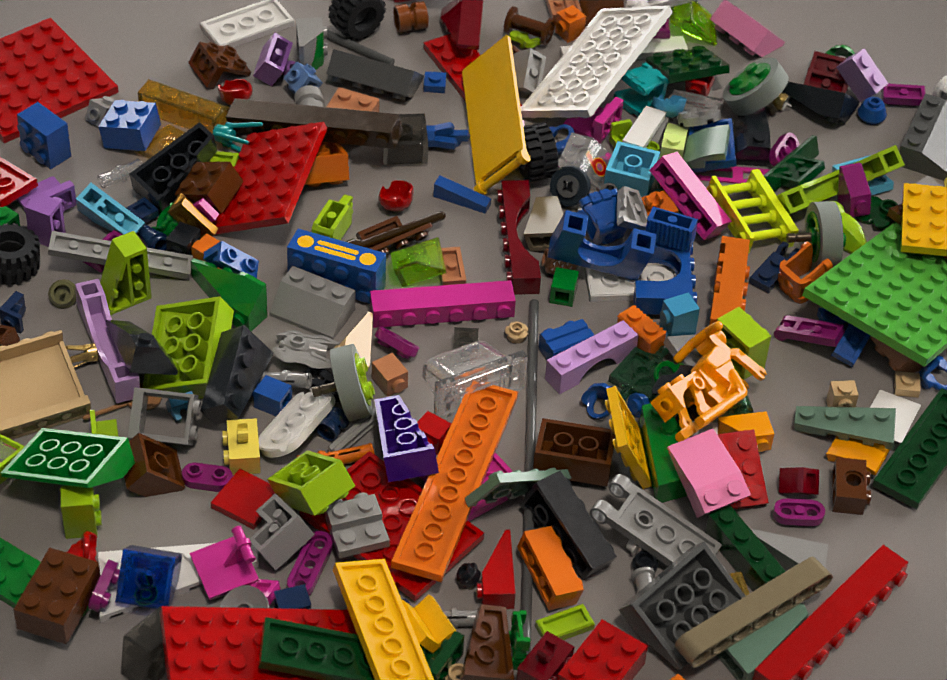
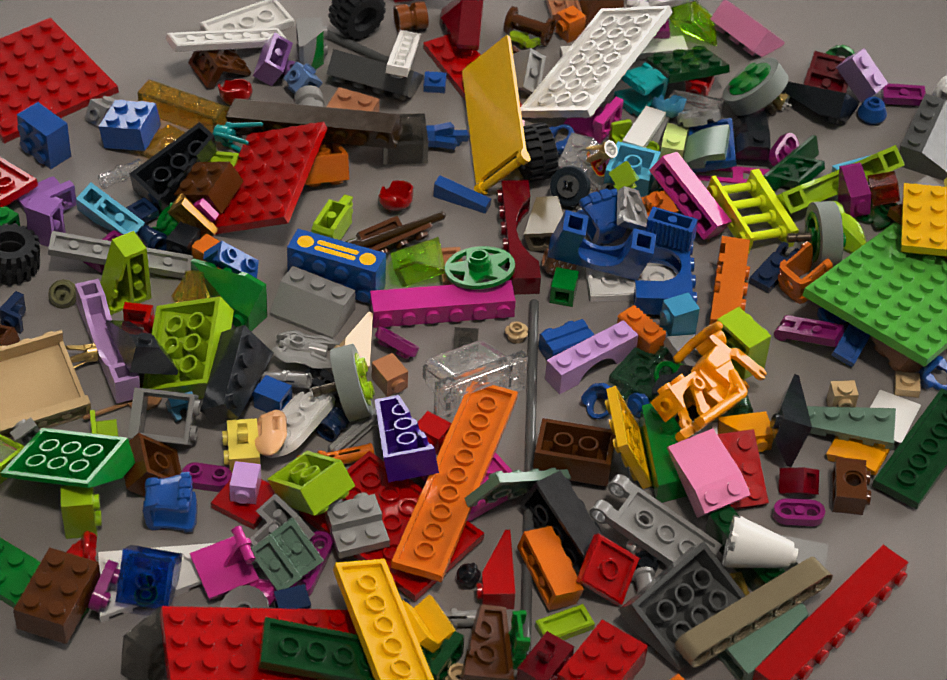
none -> light grey bracket [10,418,40,446]
none -> red bracket [123,302,155,334]
none -> blue piece [143,472,198,532]
none -> white tile [165,28,287,52]
none -> clear yellow rock [171,270,211,303]
none -> lavender brick [229,461,261,504]
none -> sand green slope [251,517,324,590]
none -> light nougat piece [255,410,287,456]
none -> white plate [385,30,421,78]
none -> wheel [445,246,515,289]
none -> red tile [576,533,639,606]
none -> pearl gold piece [586,141,618,168]
none -> lime bracket [609,161,639,190]
none -> white cone [722,515,798,568]
none -> black wedge [770,374,812,467]
none -> clear red brick [868,171,900,206]

